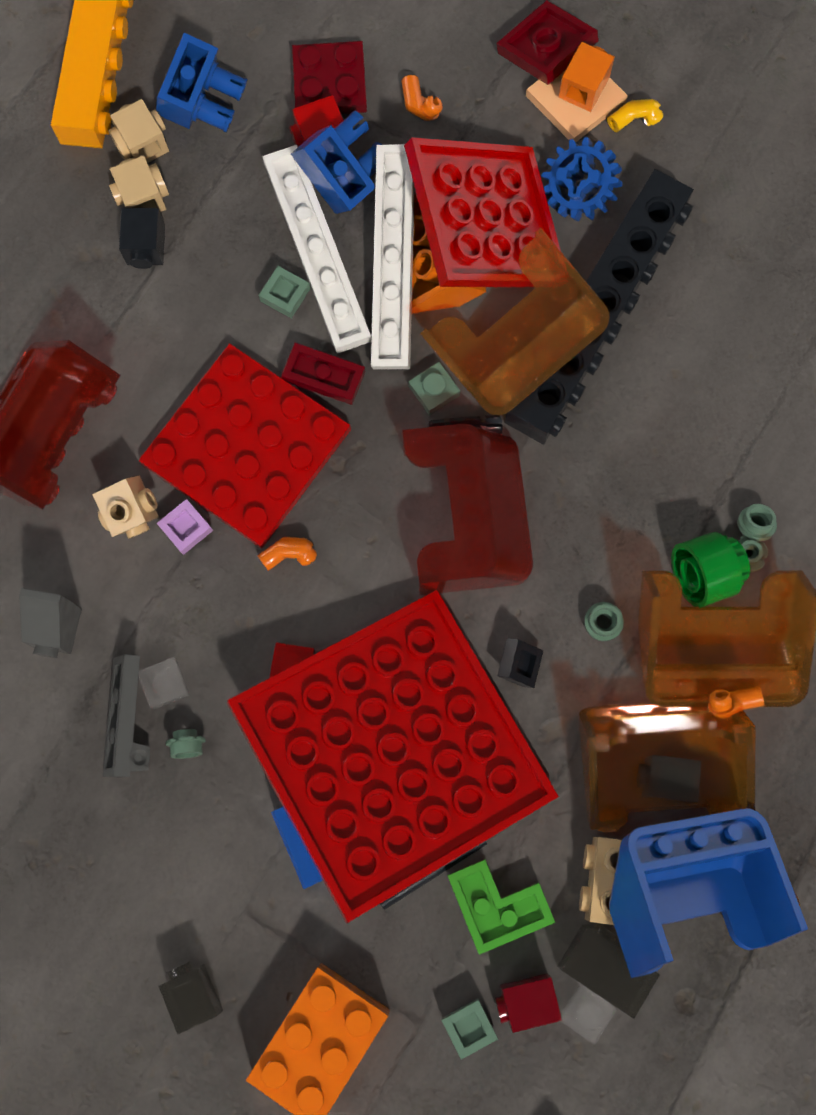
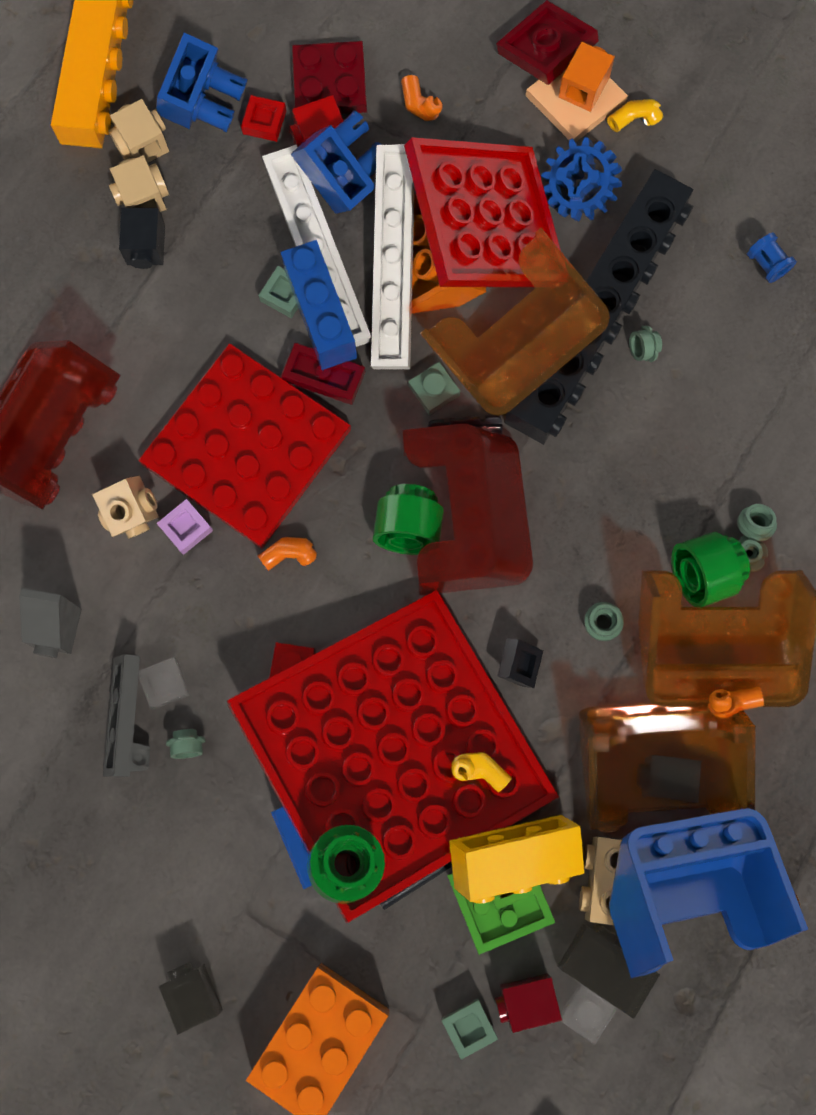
none -> red plate [241,95,287,142]
none -> blue brick [280,240,357,370]
none -> green piece [307,825,385,904]
none -> green piece [373,484,444,555]
none -> yellow brick [449,815,585,904]
none -> yellow arm [451,752,512,793]
none -> sand green plate [629,325,662,362]
none -> blue bush [747,232,797,283]

